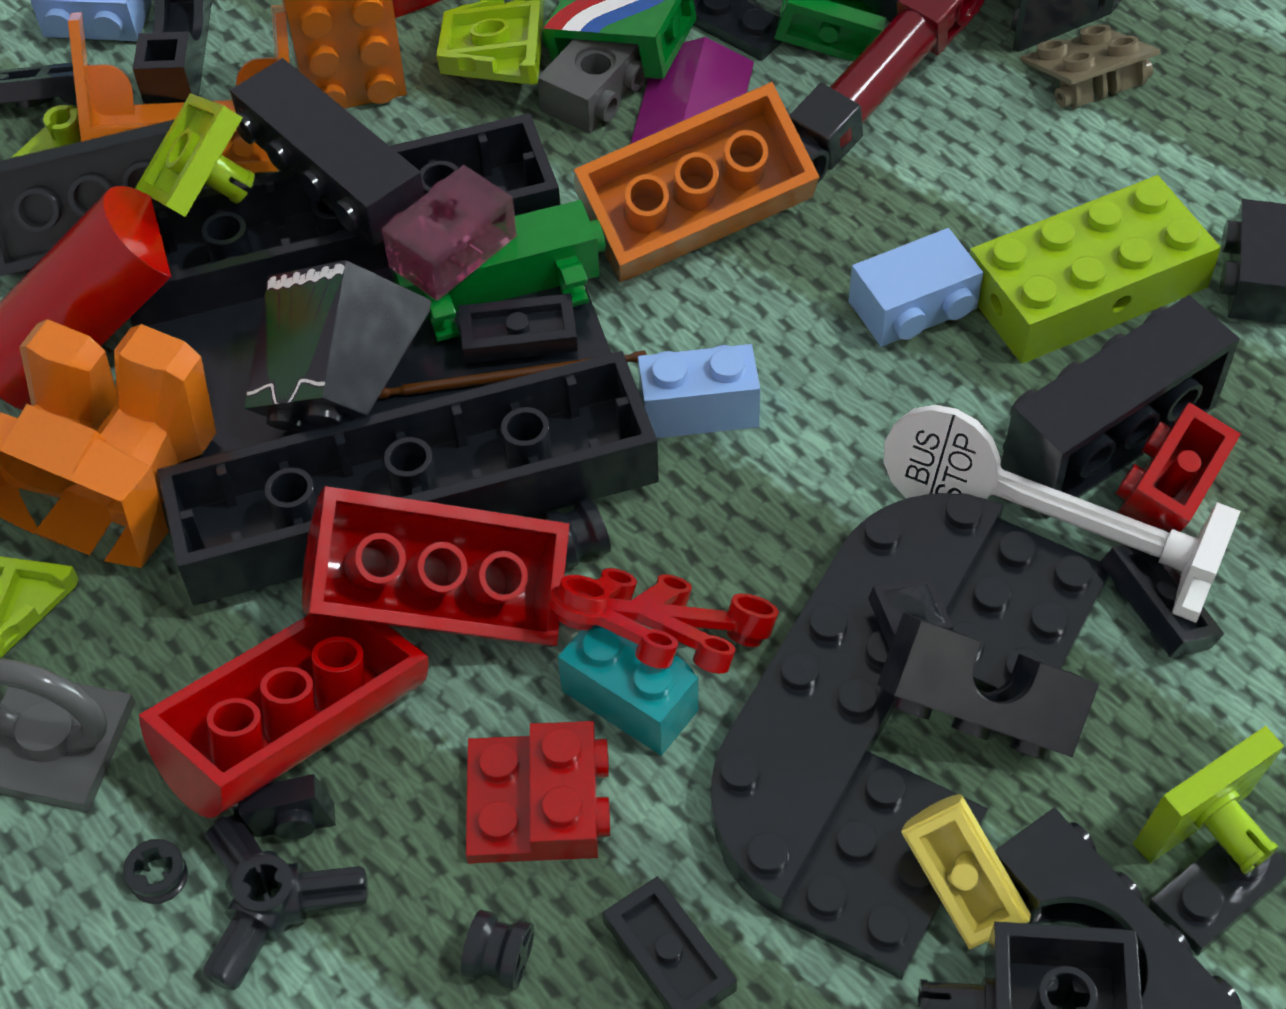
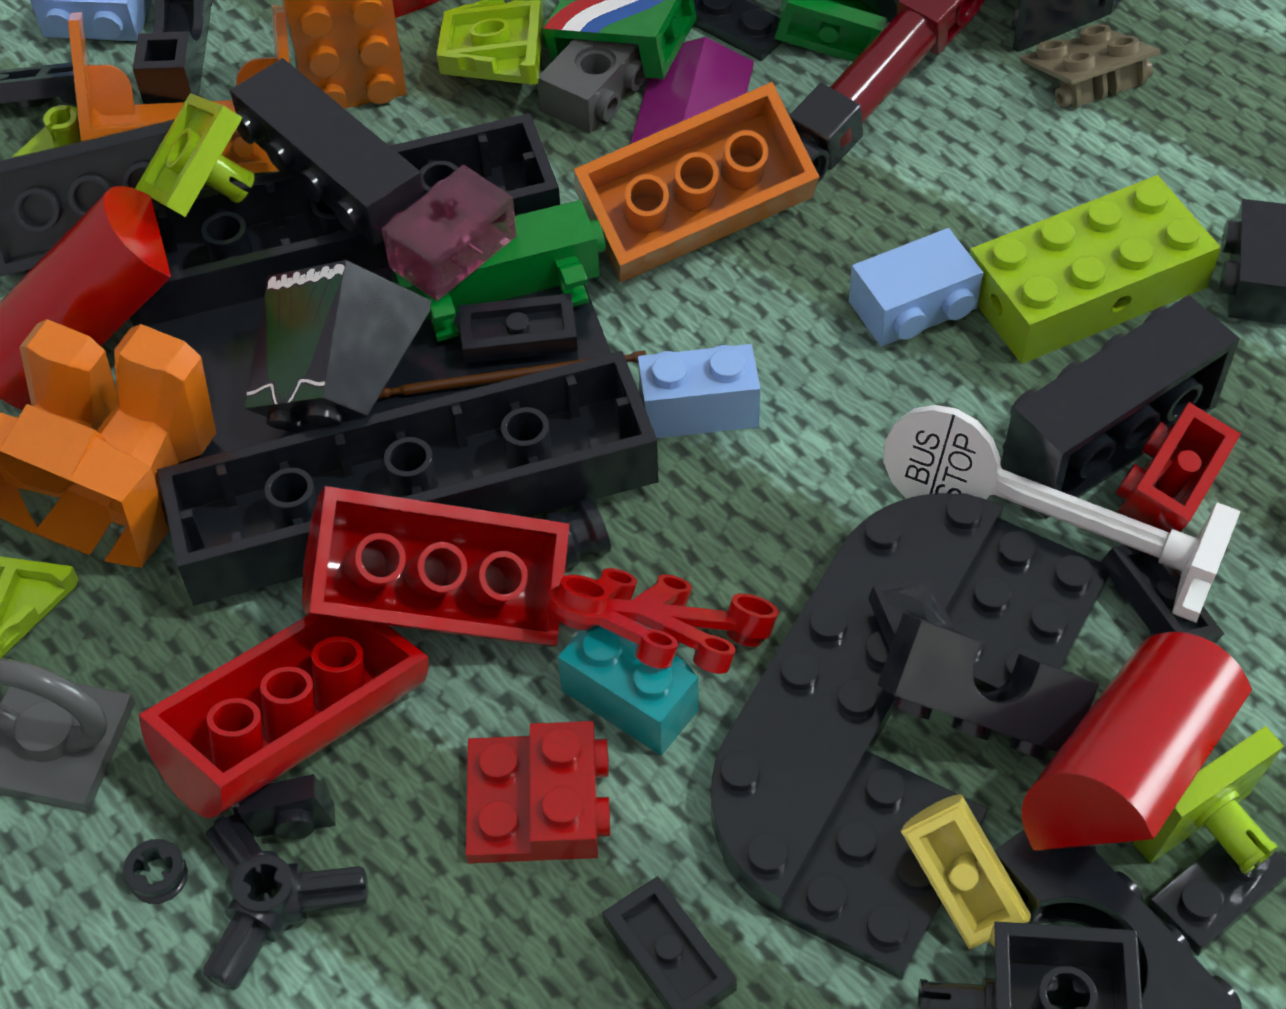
black wheel [461,909,535,990] -> none
none -> red brick [1022,632,1252,851]

